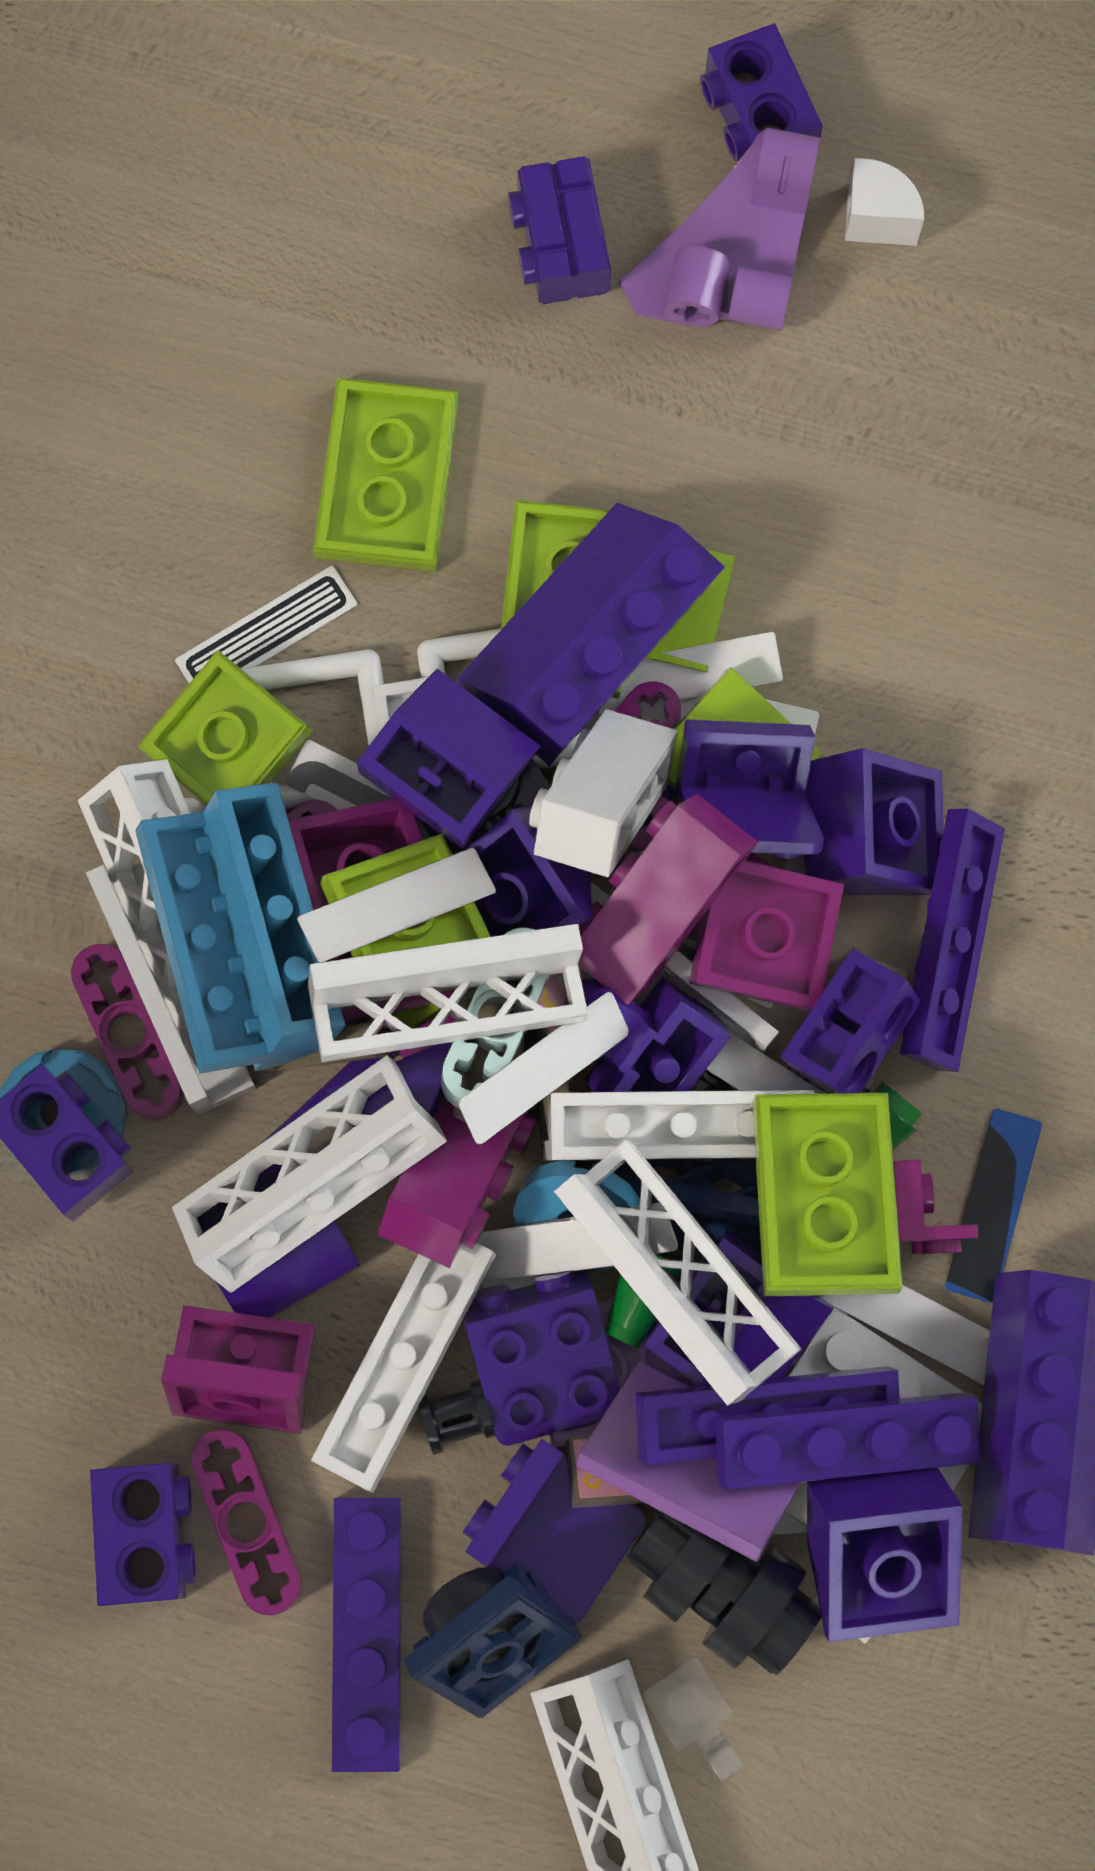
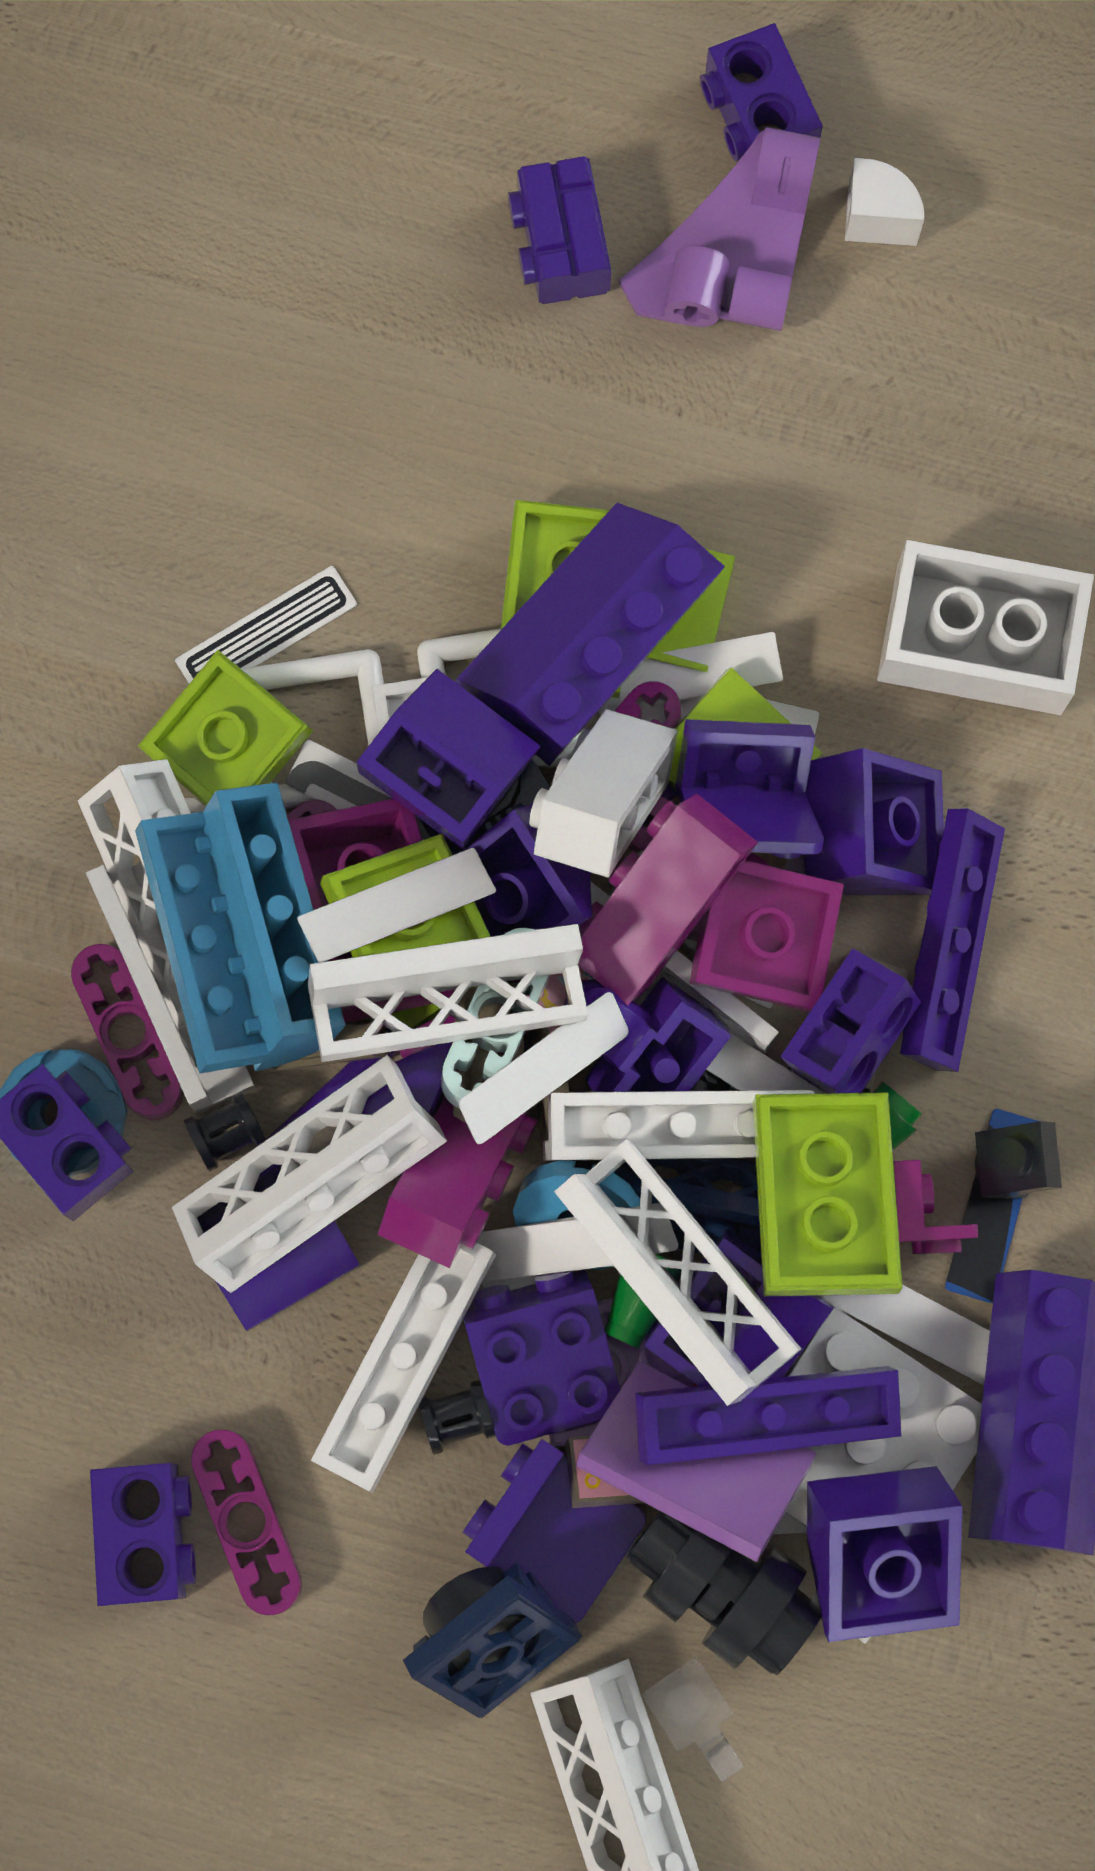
magenta bracket [161,1305,315,1434] -> none
lime tile [313,377,459,572] -> none
dark purple plate [332,1498,401,1772] -> none
dark purple plate [715,1392,980,1489] -> none
none -> black bush [184,1091,266,1172]
none -> white brick [877,540,1094,715]
none -> black bracket [975,1121,1062,1199]

